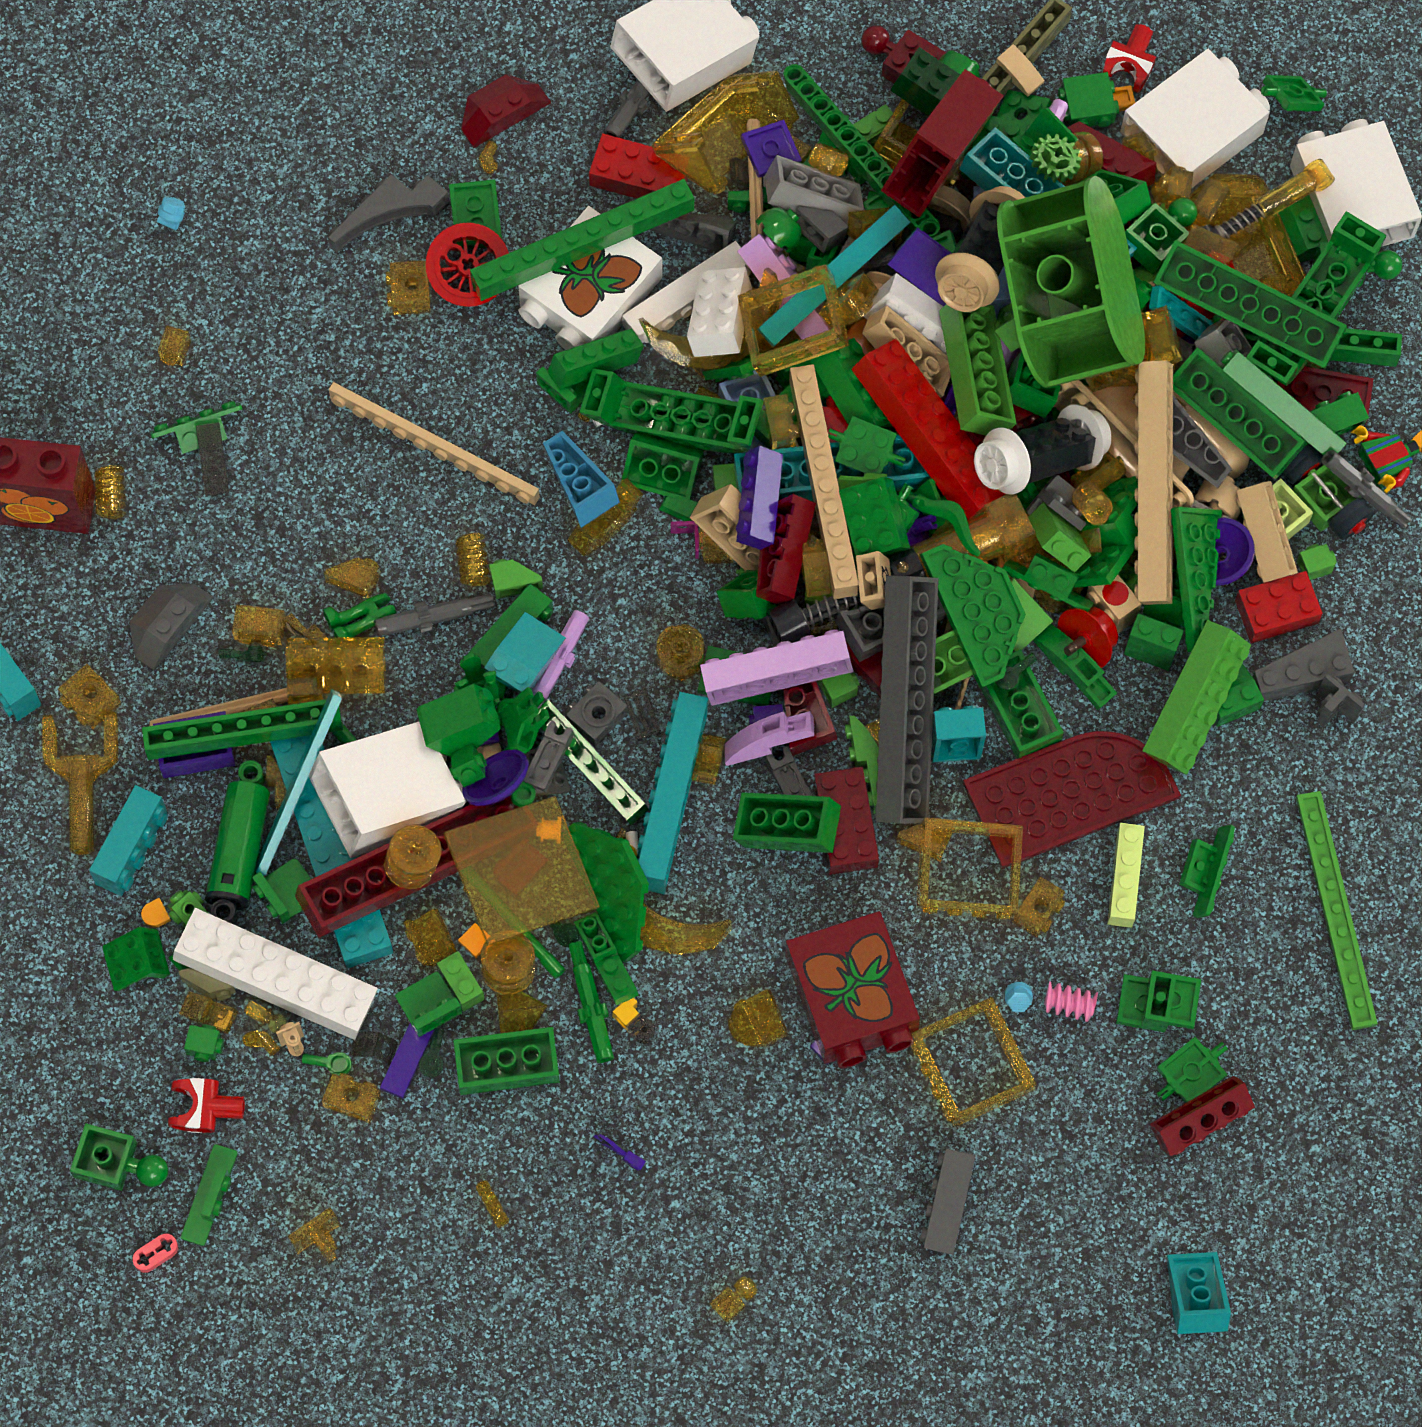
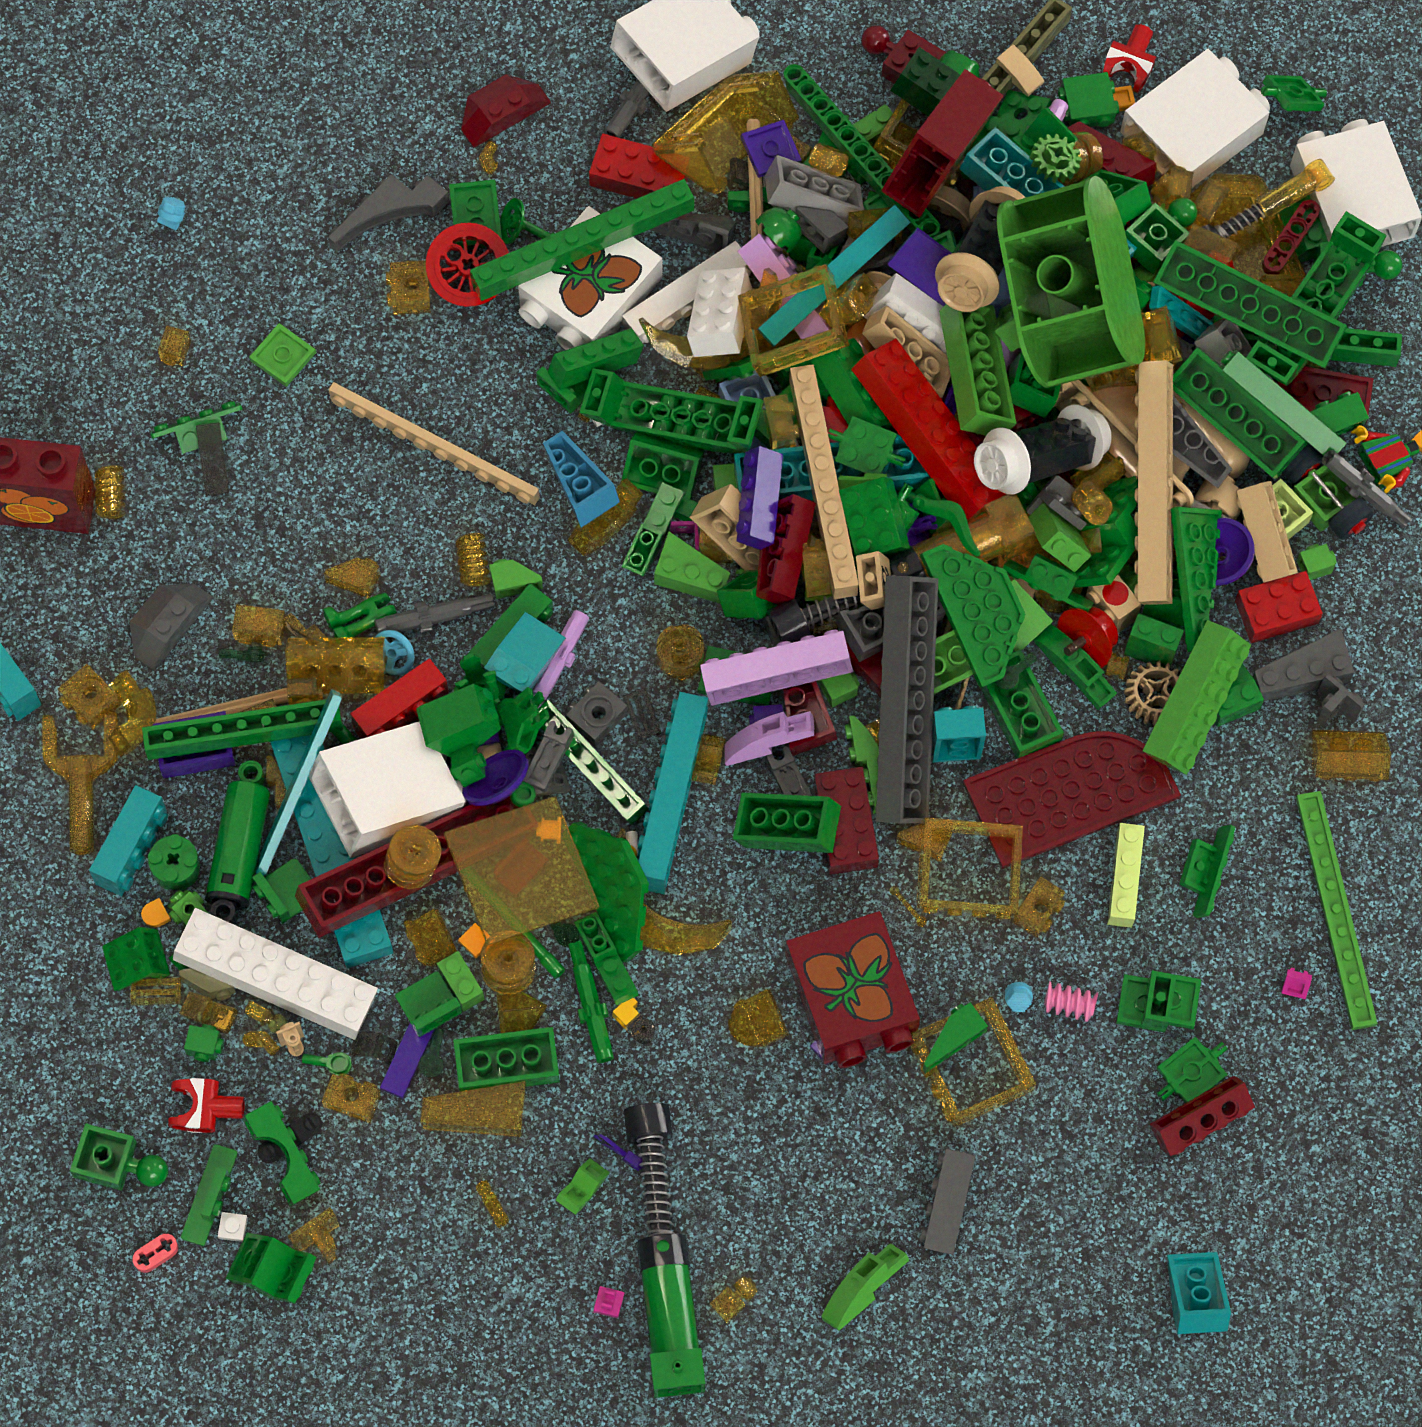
none -> clear yellow arch [108,670,156,757]
none -> clear yellow tile [131,978,181,1006]
none -> green brick [148,834,200,891]
none -> white plate [218,1212,248,1242]
none -> green bracket [225,1233,317,1304]
none -> green arch [242,1101,321,1207]
none -> bright green plate [249,323,316,387]
none -> black piece [258,1113,322,1163]
none -> red brick [350,658,449,739]
none -> medium azure piece [371,630,415,676]
none -> clear yellow wedge [421,1081,527,1137]
none -> green dish [500,198,555,244]
none -> bright green slope [556,1158,610,1215]
none -> dark pink tile [593,1286,625,1318]
none -> green slope [621,482,685,577]
none -> piece [624,1103,705,1398]
none -> bright green wedge [654,532,730,604]
none -> bright green slope [821,1243,909,1331]
none -> clear yellow hinge [889,886,927,927]
none -> green slope [922,1002,988,1074]
none -> clear yellow wheel [1105,652,1130,680]
none -> tan gear [1124,661,1179,726]
none -> dark red beam [1262,200,1320,276]
none -> dark pink tile [1281,968,1312,999]
none -> clear yellow slope [1312,730,1391,782]

